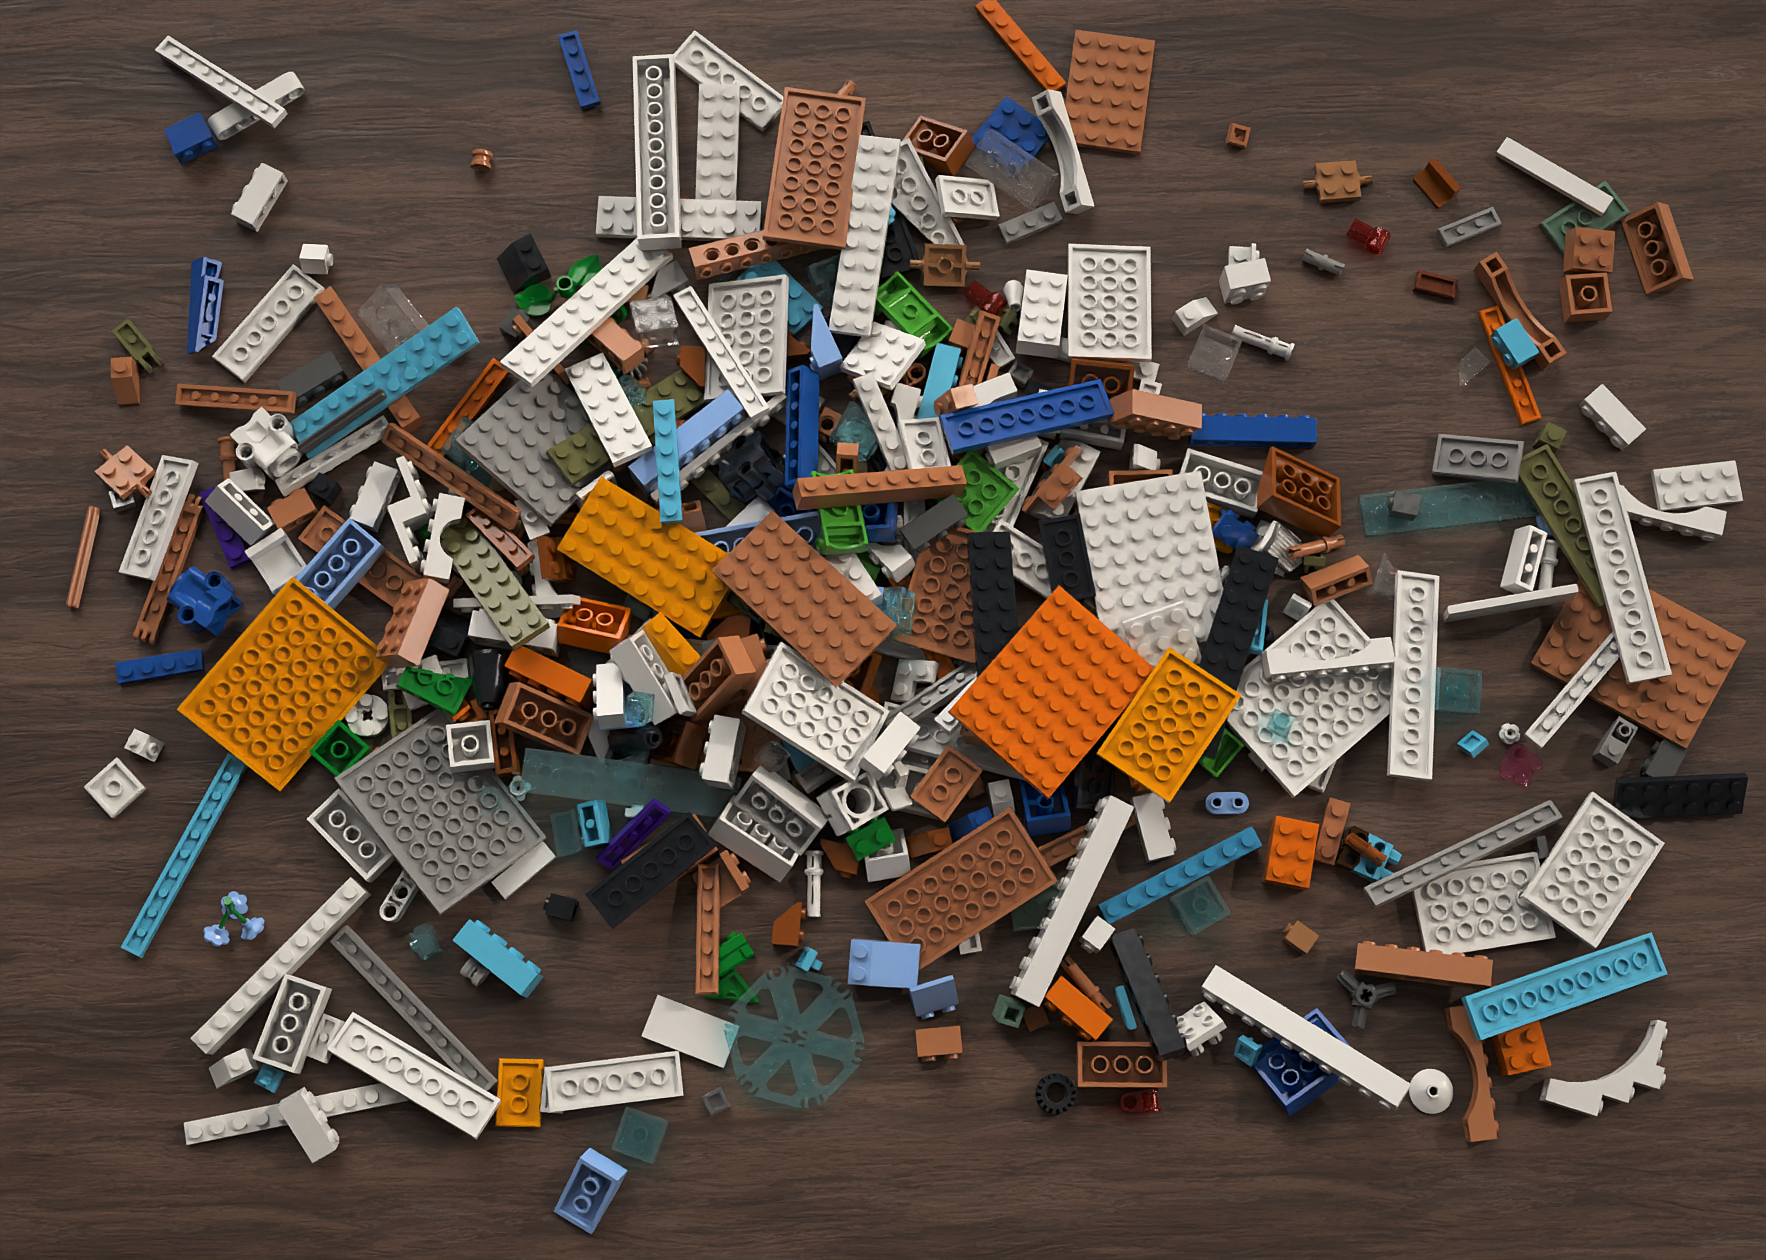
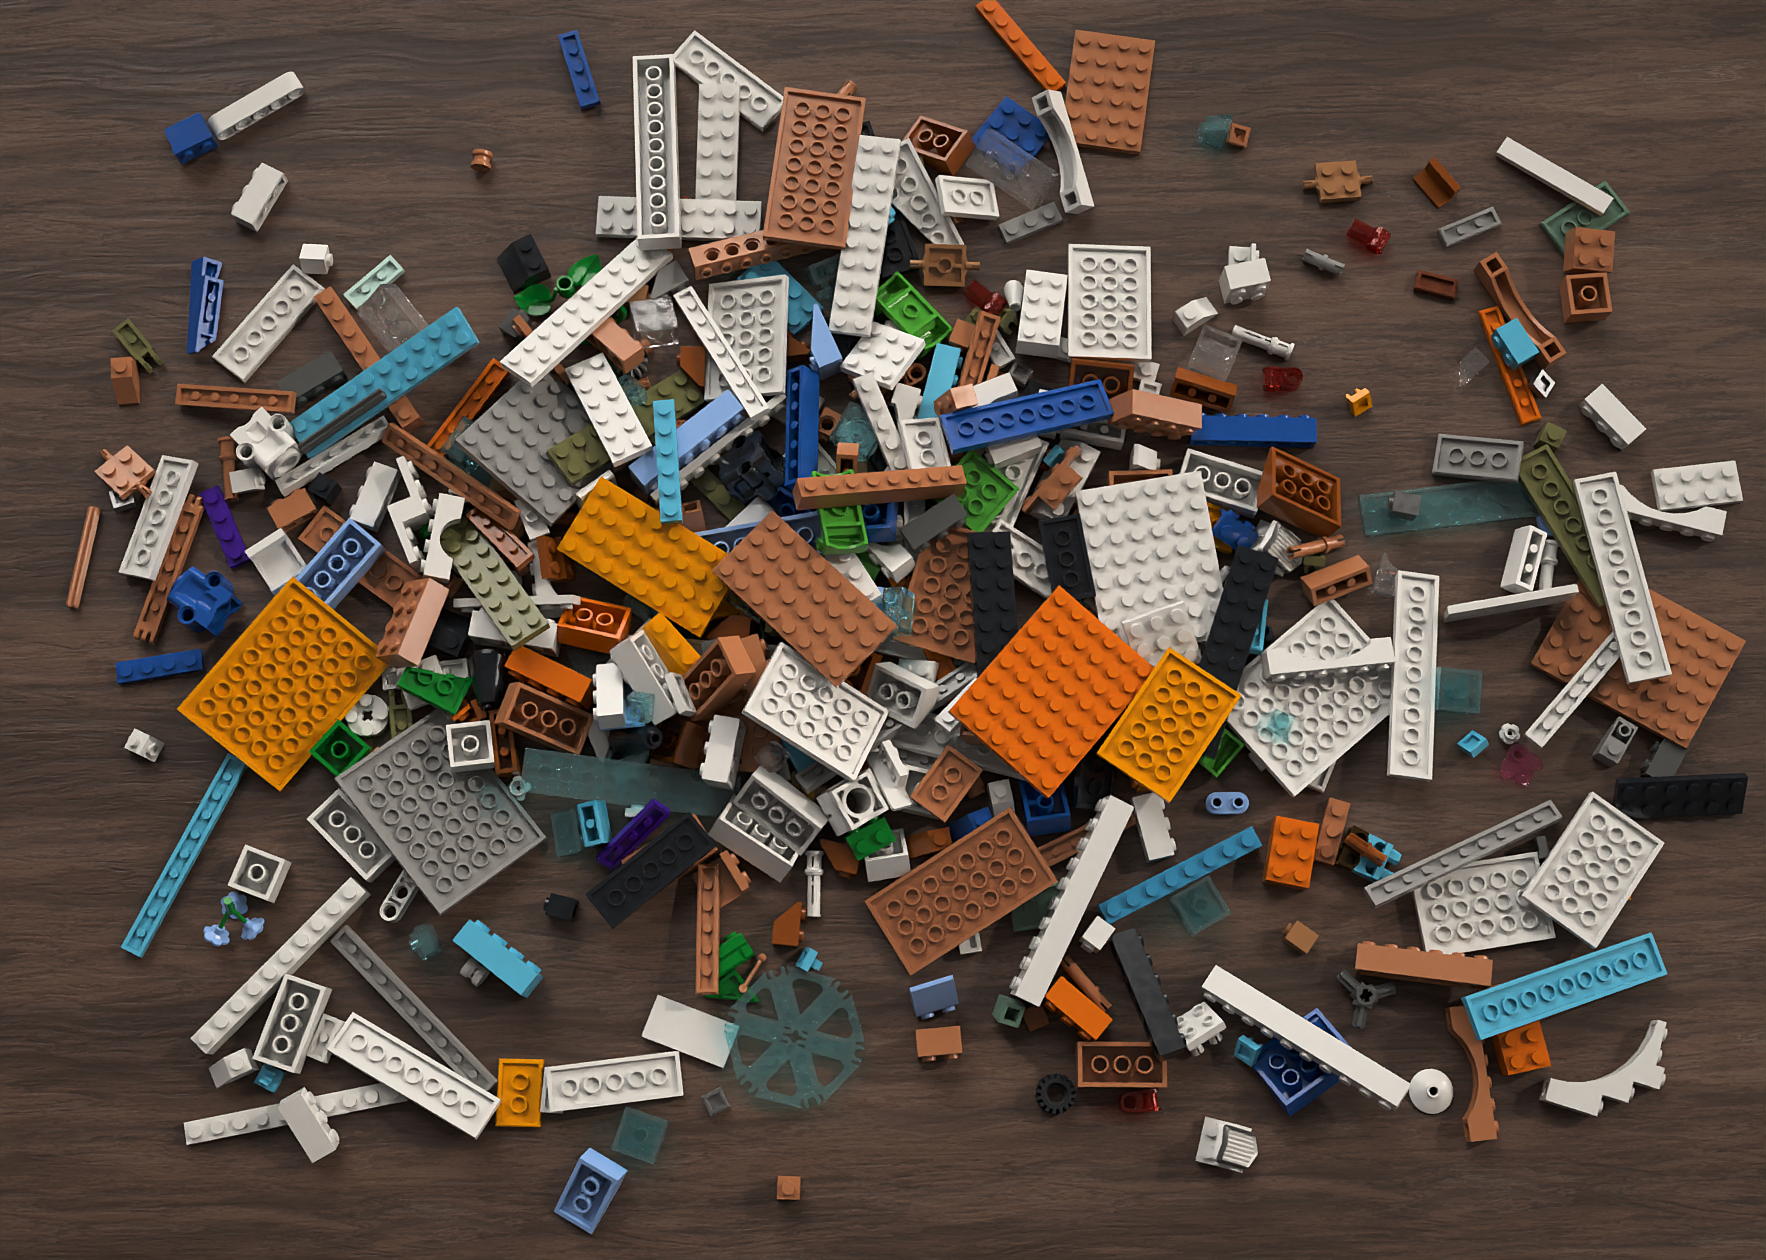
white tile [84,757,146,819] -> none
white plate [155,36,288,129] -> none
white brick [205,478,275,546] -> none
white tile [491,841,557,899] -> none
light blue slope [848,939,921,988] -> none
white brick [858,711,921,781] -> none
medium azure tile [1113,985,1137,1031] -> none
white plate [1283,594,1312,621] -> none
nougat slope [1621,202,1694,295] -> none
none -> white brick [228,845,291,903]
none -> light aqua plate [343,255,405,311]
none -> nougat hinge [738,953,766,994]
none -> nougat brick [777,1176,801,1200]
none -> white slope [866,662,941,729]
none -> dark orange brick [1169,367,1238,414]
none -> white piece [1195,1117,1258,1173]
none -> clear light blue slope [1197,114,1233,150]
none -> clear red piece [1262,366,1303,392]
none -> light orange tile [1346,388,1372,417]
none -> flat silver plate [1527,369,1555,399]

